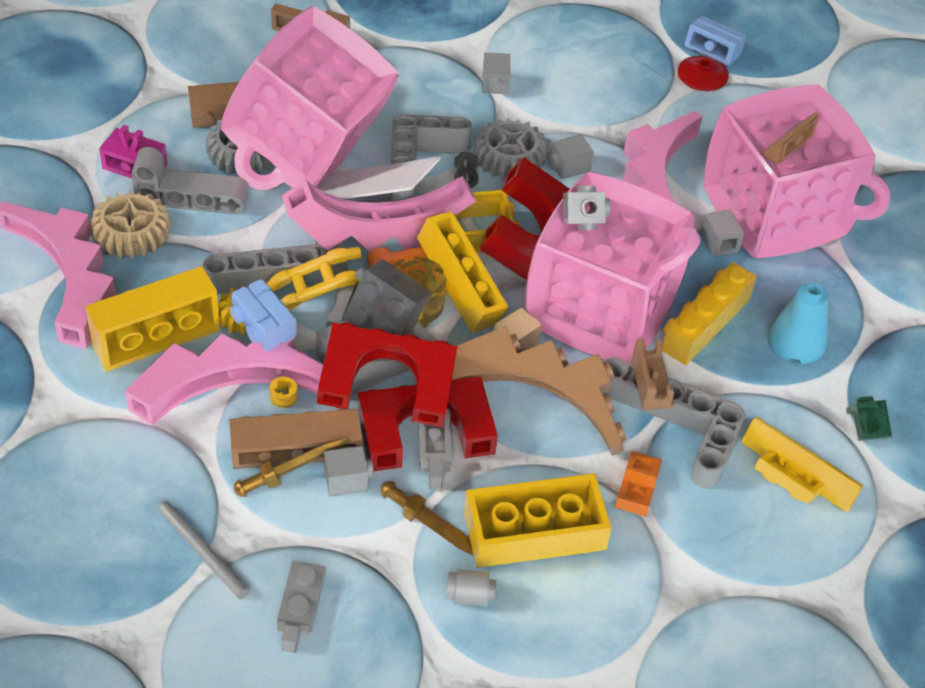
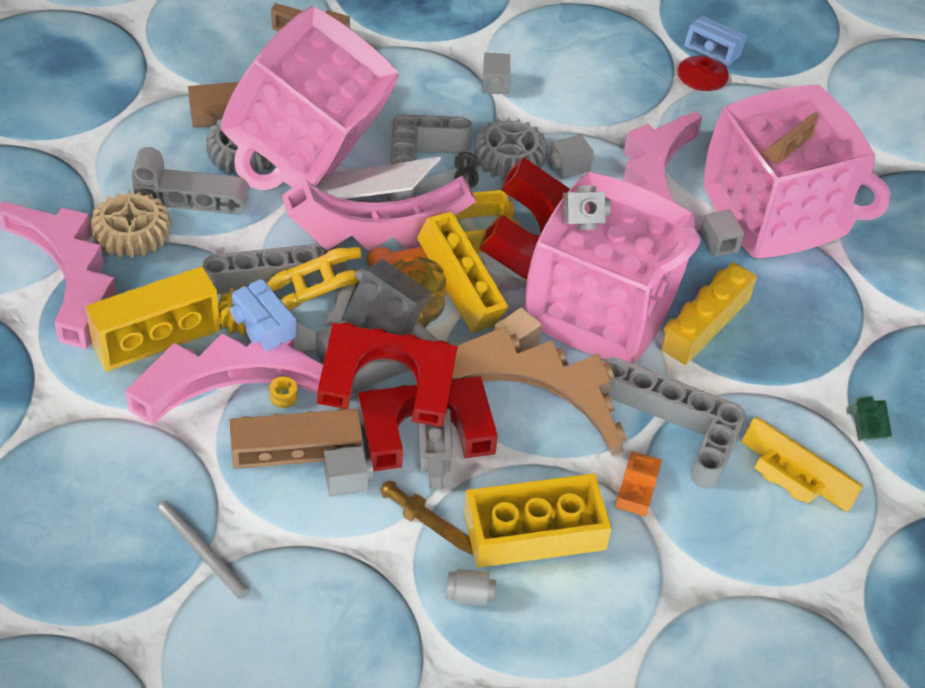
dark pink brick [99,125,168,179] -> none
pearl gold sword [233,437,350,497] -> none
light grey hinge [277,561,326,653] -> none
medium nougat hinge [631,339,674,410] -> none
medium azure cone [769,283,829,364] -> none

